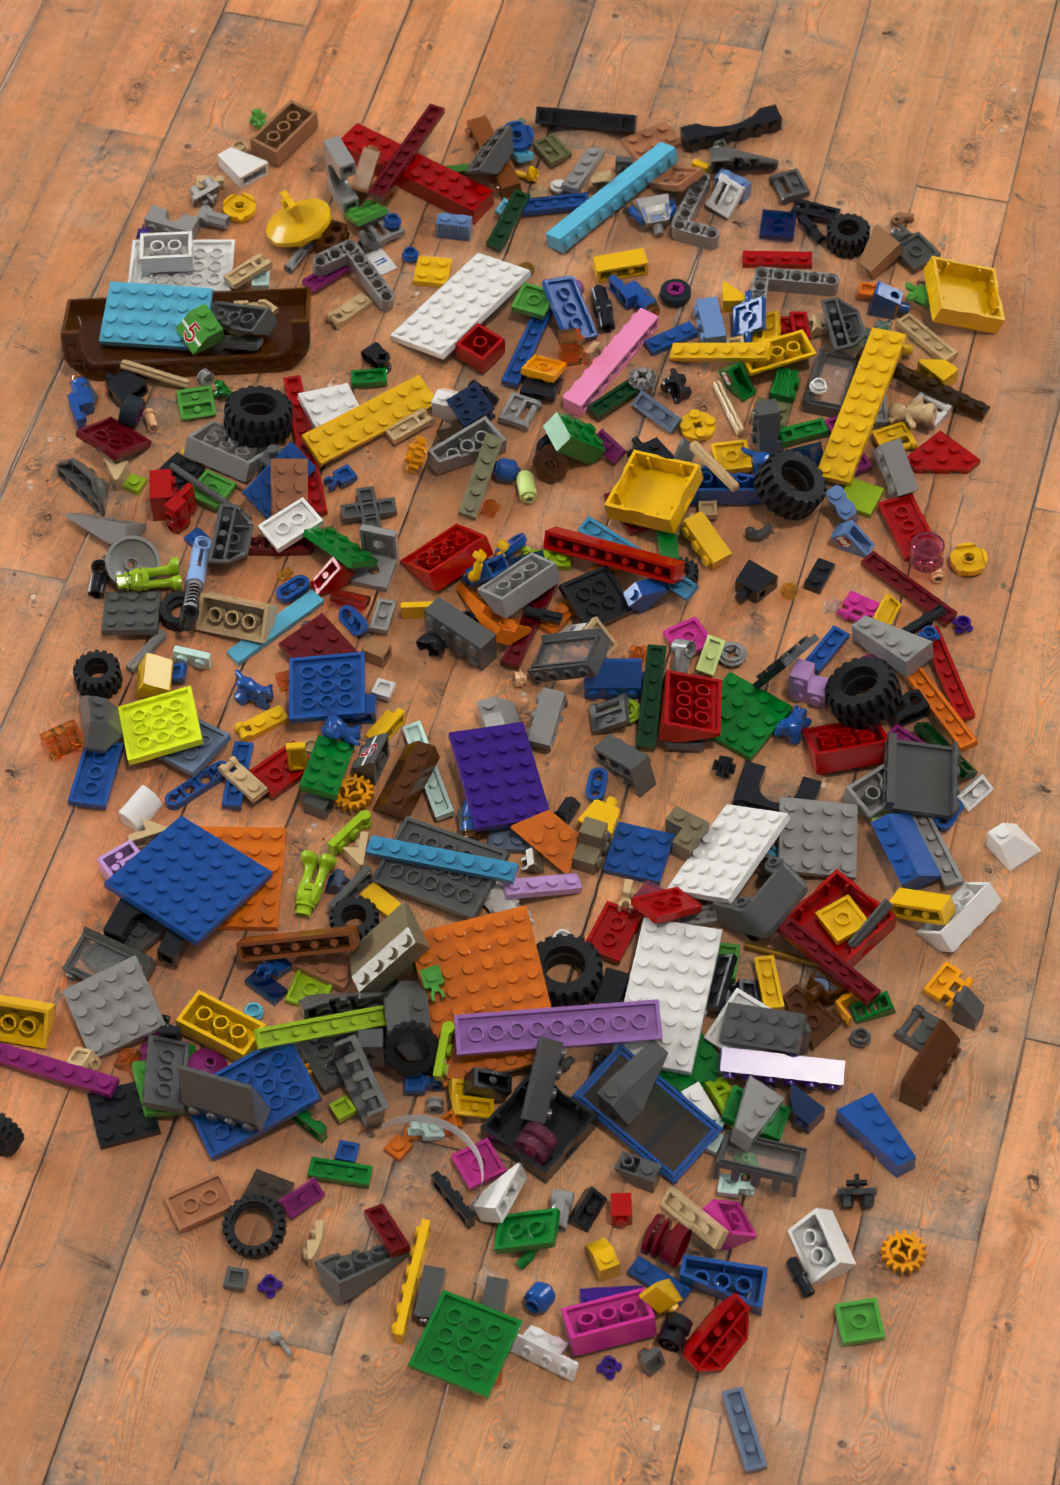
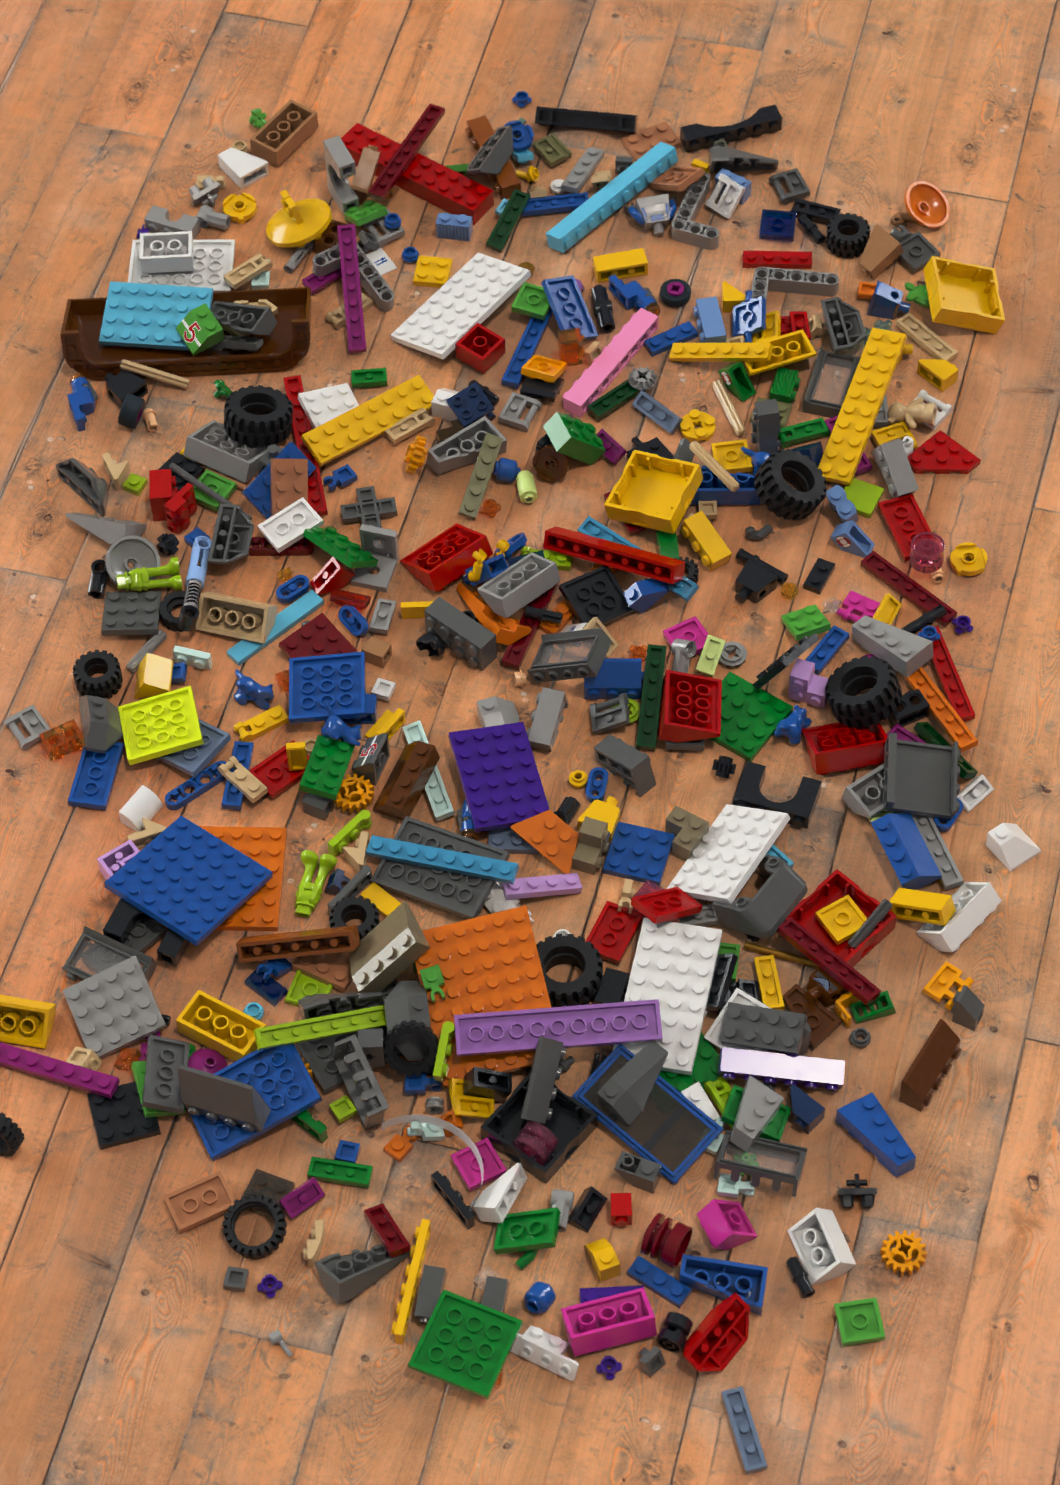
dark red plate [75,417,152,461] -> none
black plate [159,1024,182,1041] -> none
bright green slope [176,385,217,421] -> none
light grey bush [196,369,214,386] -> none
black piece [361,342,392,374] -> none
dark tan tile [521,848,544,874] -> none
yellow slope [639,1278,683,1314] -> none
black hips [660,368,692,404] -> none
tan plate [660,1186,729,1250] -> none
light grey plate [777,797,858,880] -> none
white plate [809,378,827,395] -> none
dark brown plate [855,346,991,420] -> none
dark grey plate [893,1004,940,1053] -> none
none -> light grey plate [4,705,52,751]
none -> black gear [156,533,179,556]
none -> magenta plate [337,224,367,354]
none -> blue plate [512,91,532,108]
none -> yellow plate [569,770,588,789]
none -> black pin [736,548,789,584]
none -> bright green plate [781,605,831,641]
none -> white arm [902,436,914,456]
none -> orange dish [904,181,950,229]

